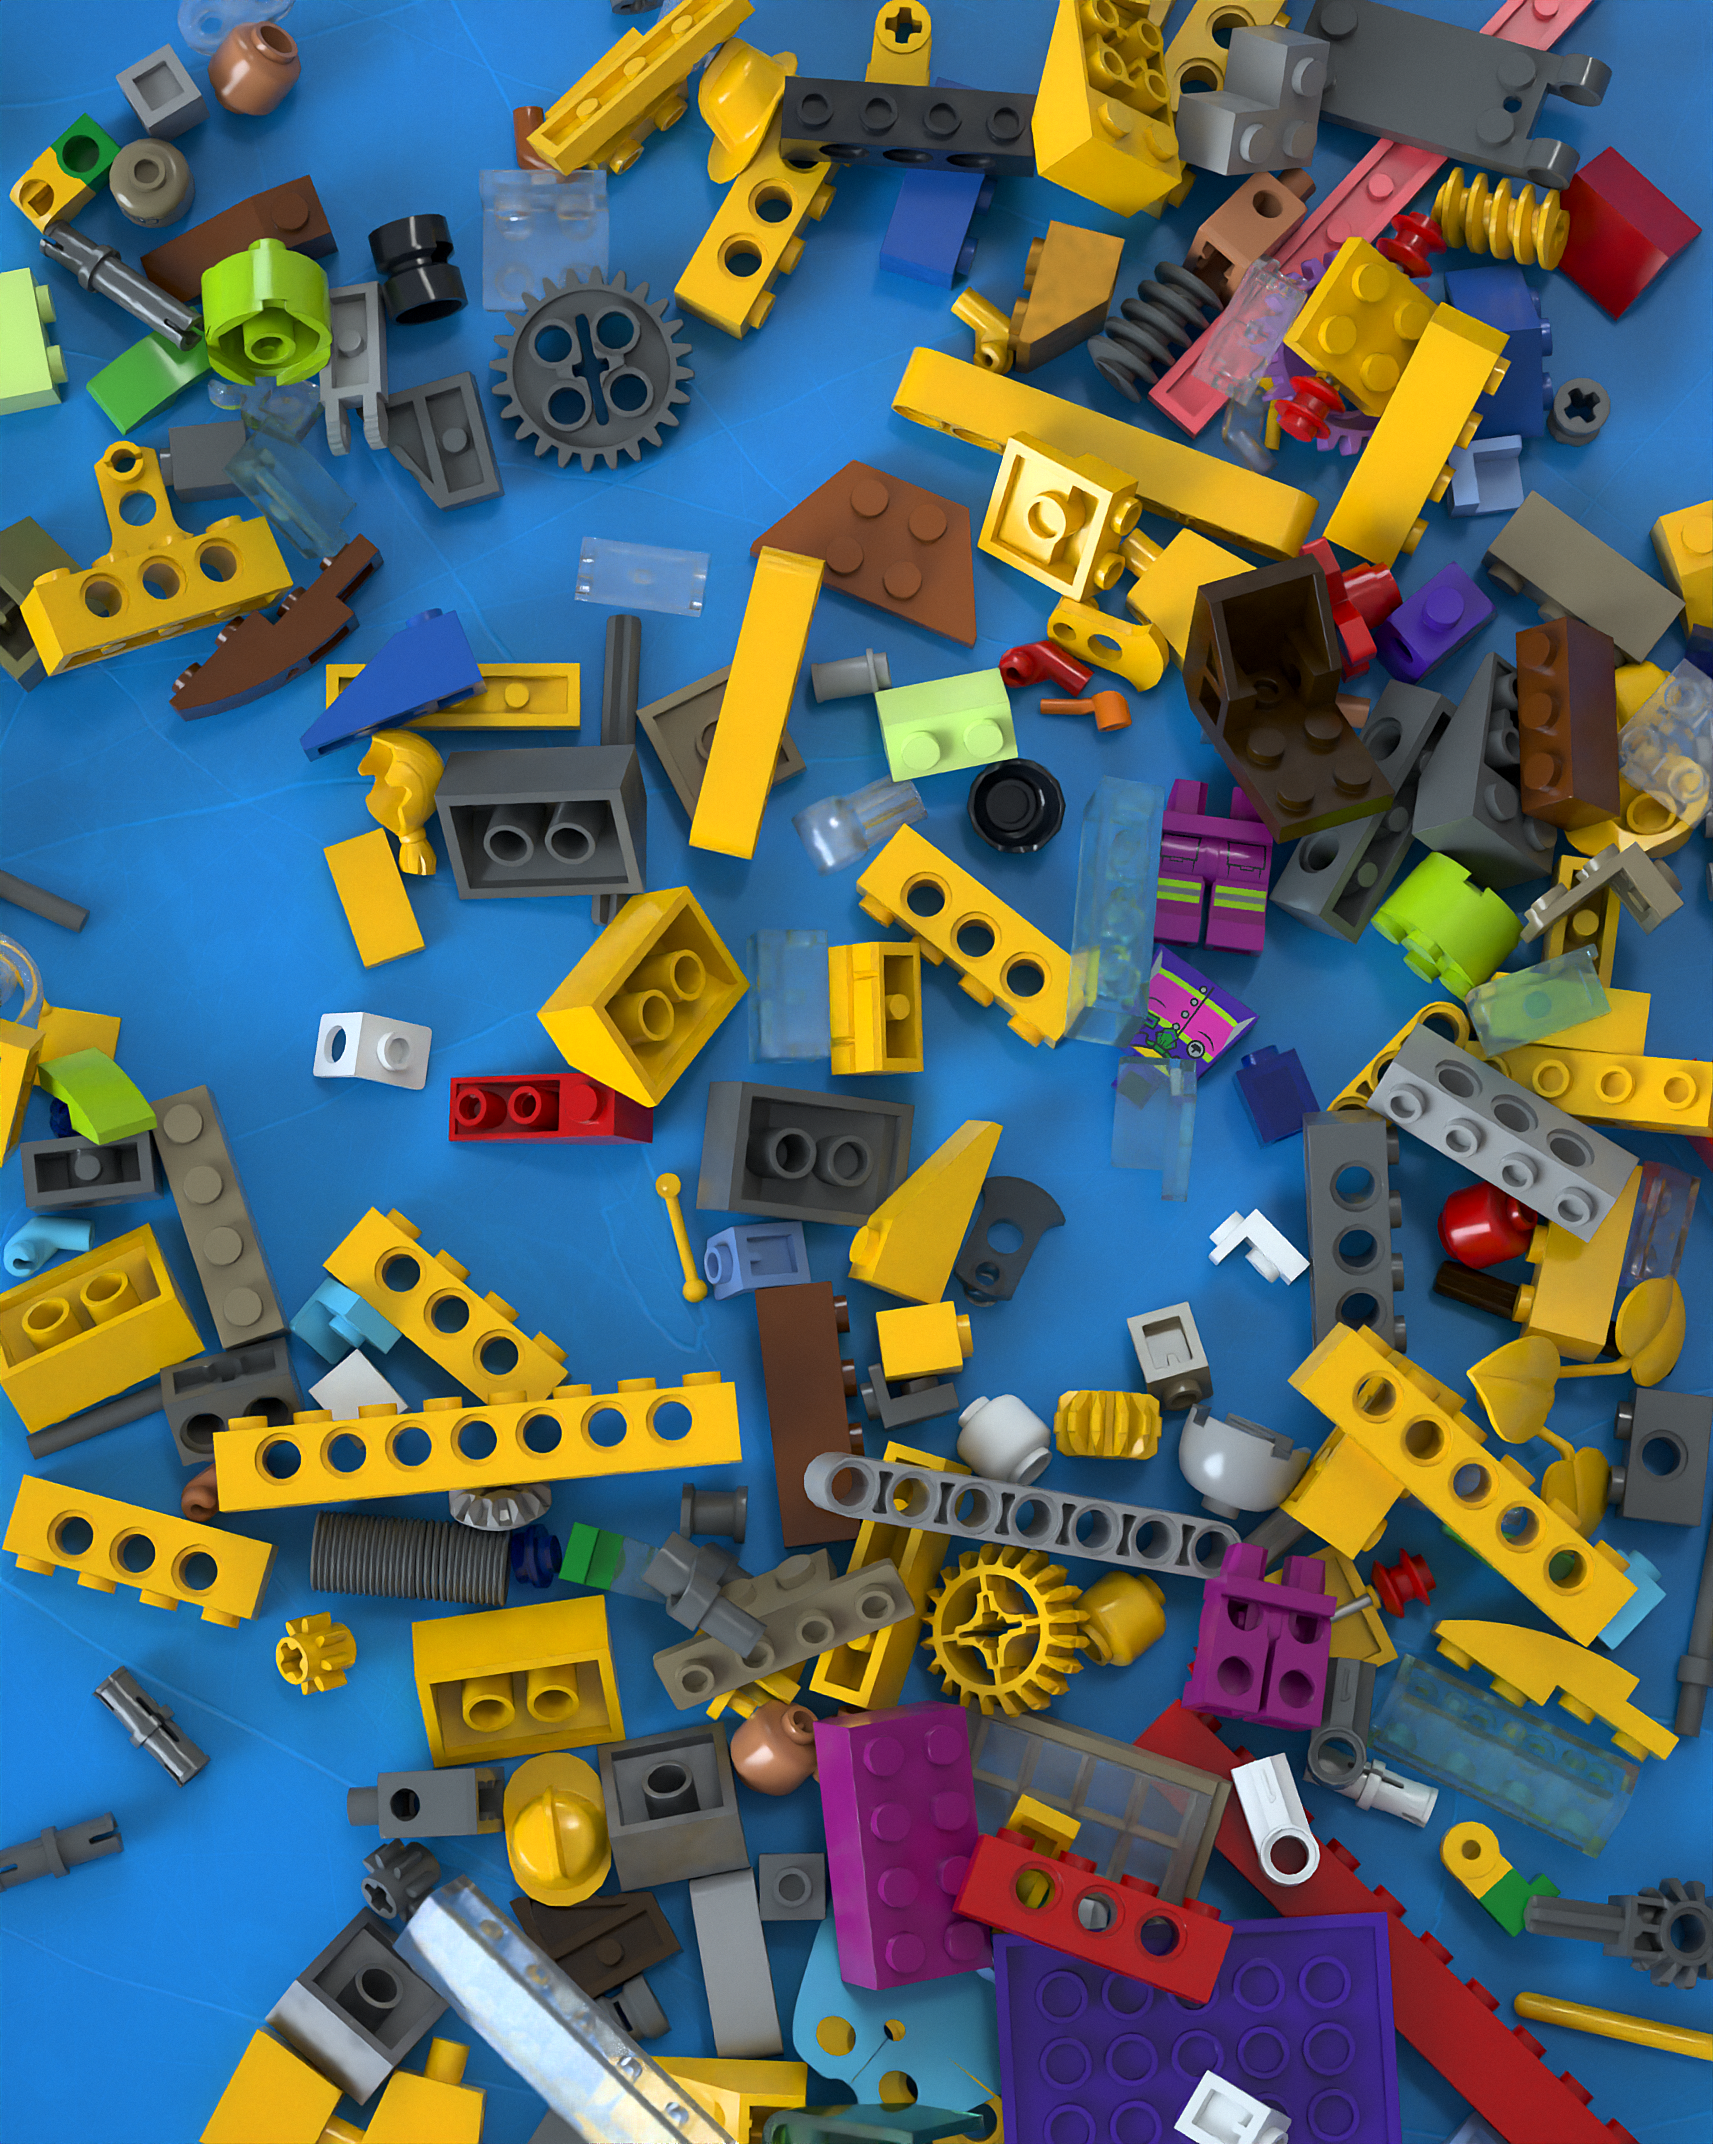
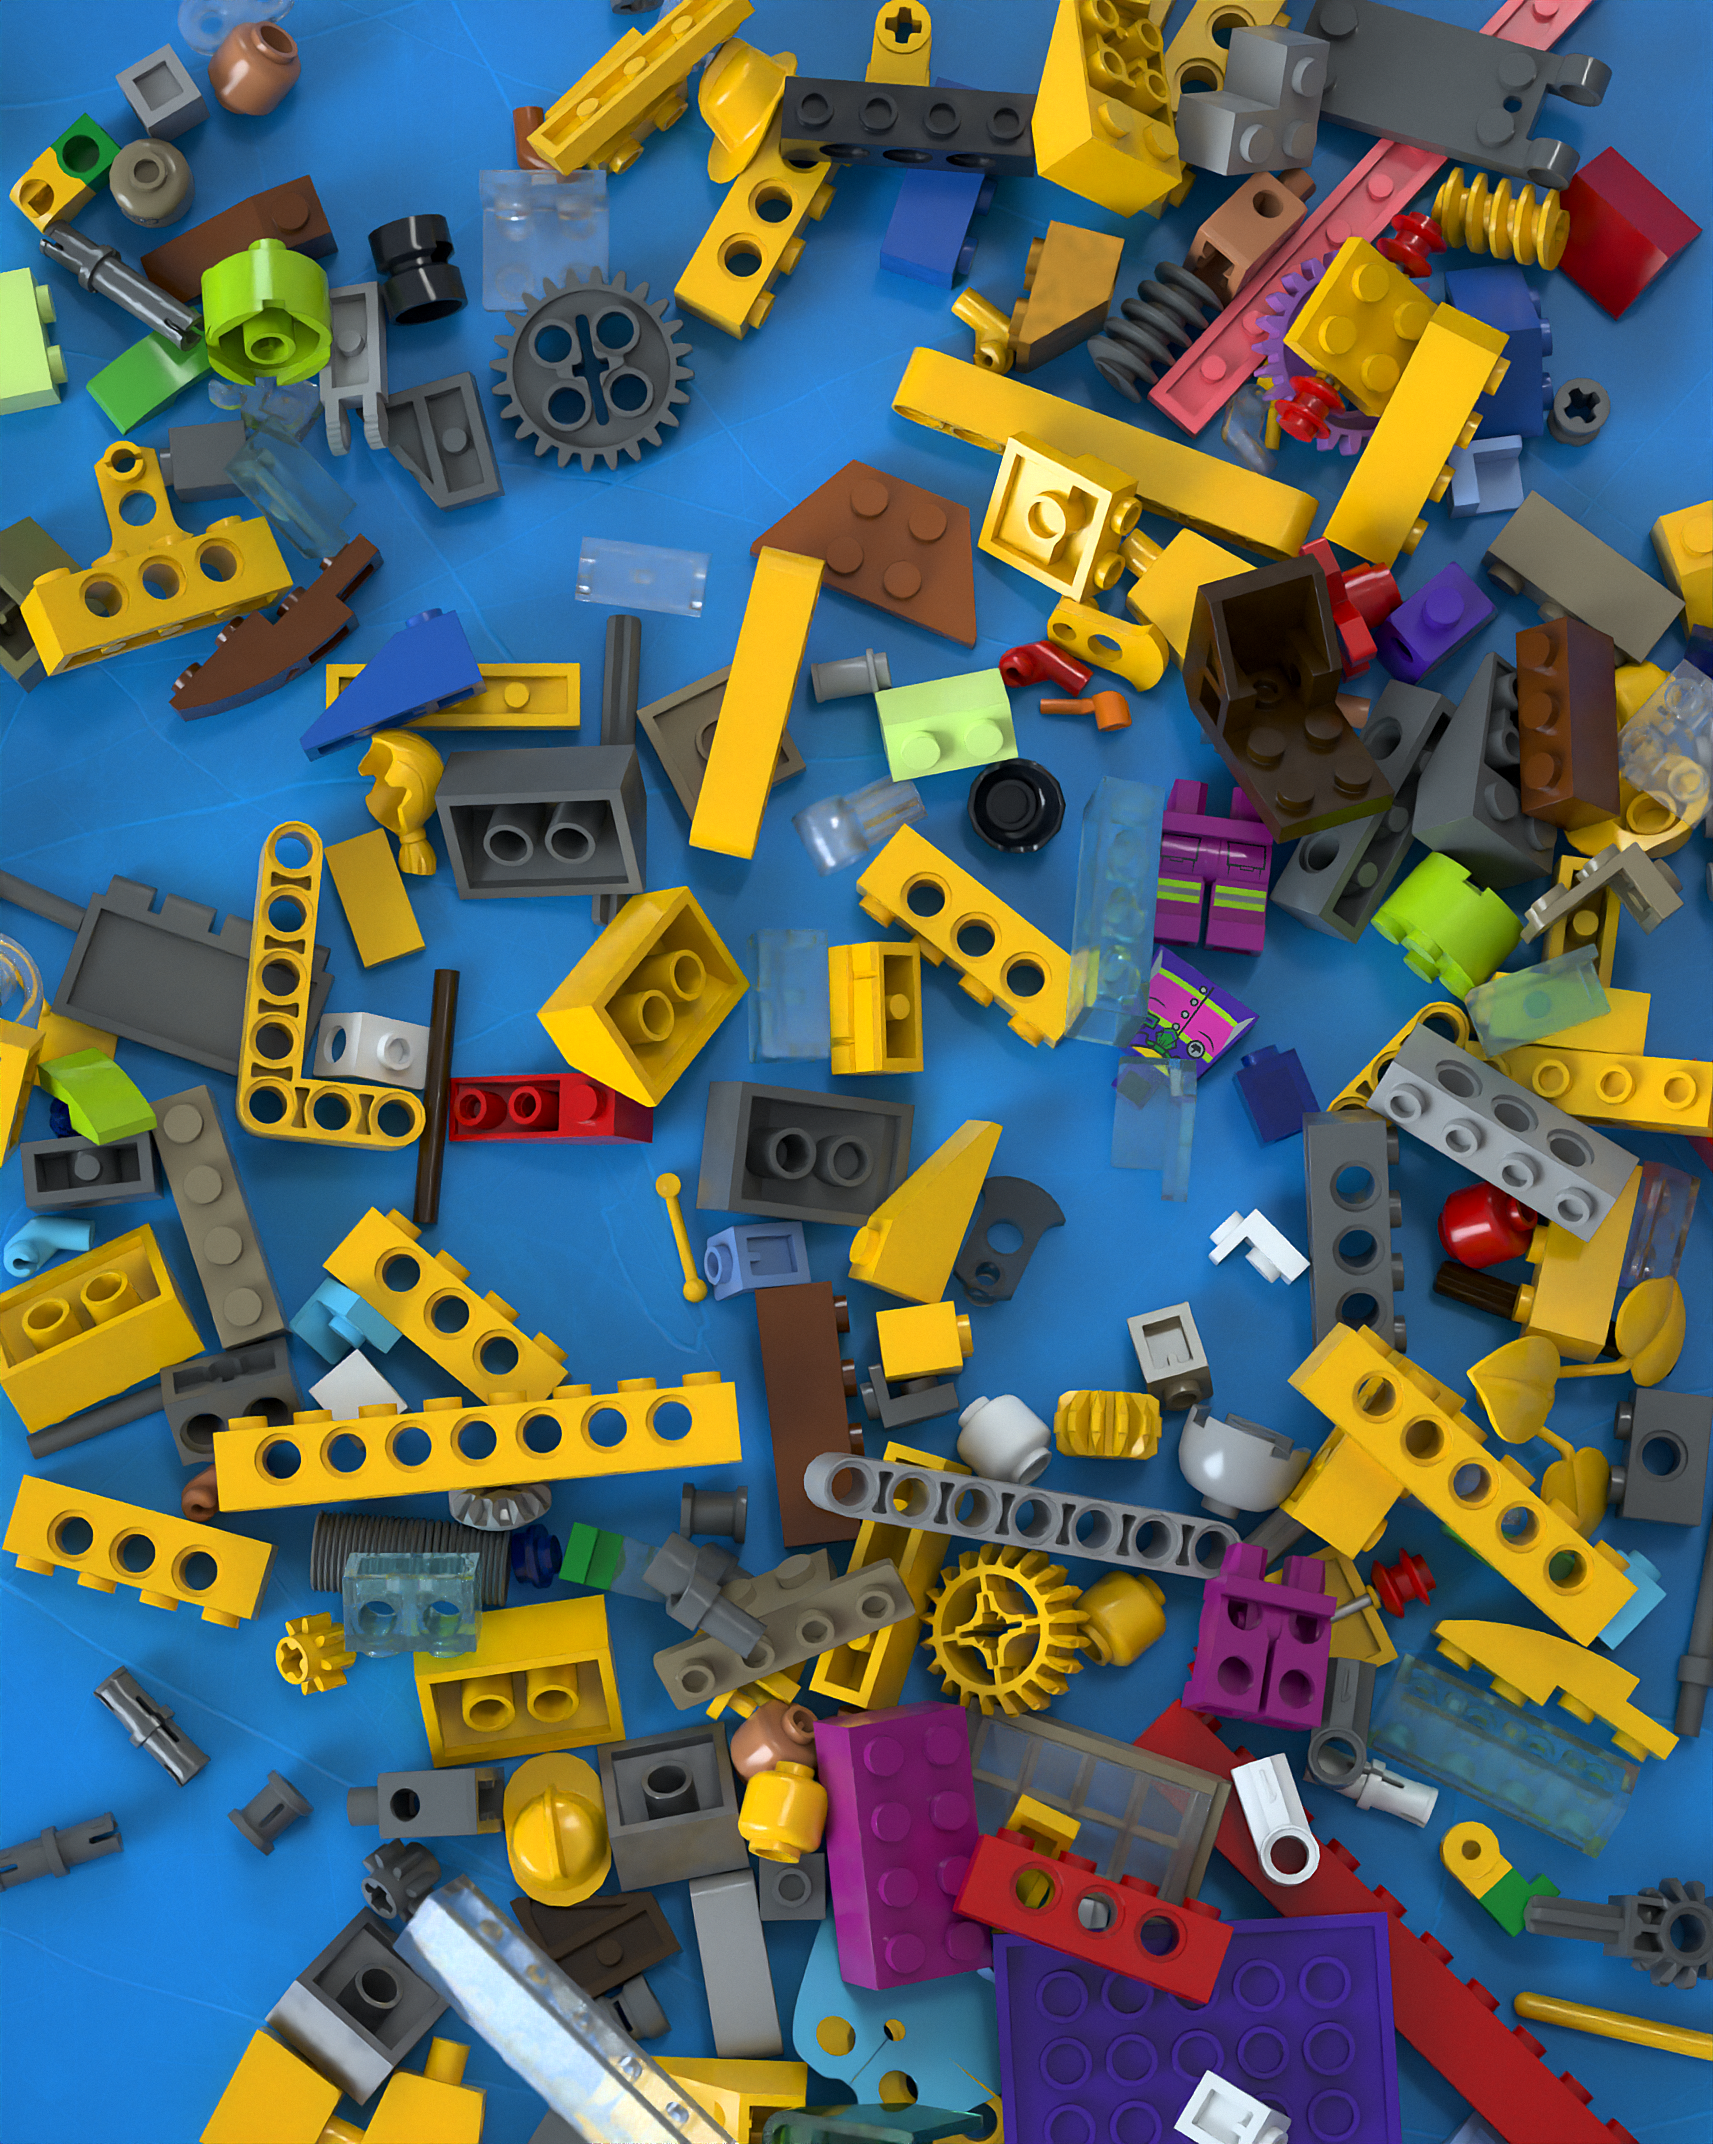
clear hinge [1191,254,1310,407] -> none
none -> dark grey hinge [50,874,335,1078]
none -> dark grey bush [227,1769,314,1856]
none -> yellow beam [235,821,426,1151]
none -> clear light blue brick [342,1553,483,1658]
none -> dark brown bar [412,969,460,1225]
none -> yellow head [738,1761,828,1863]

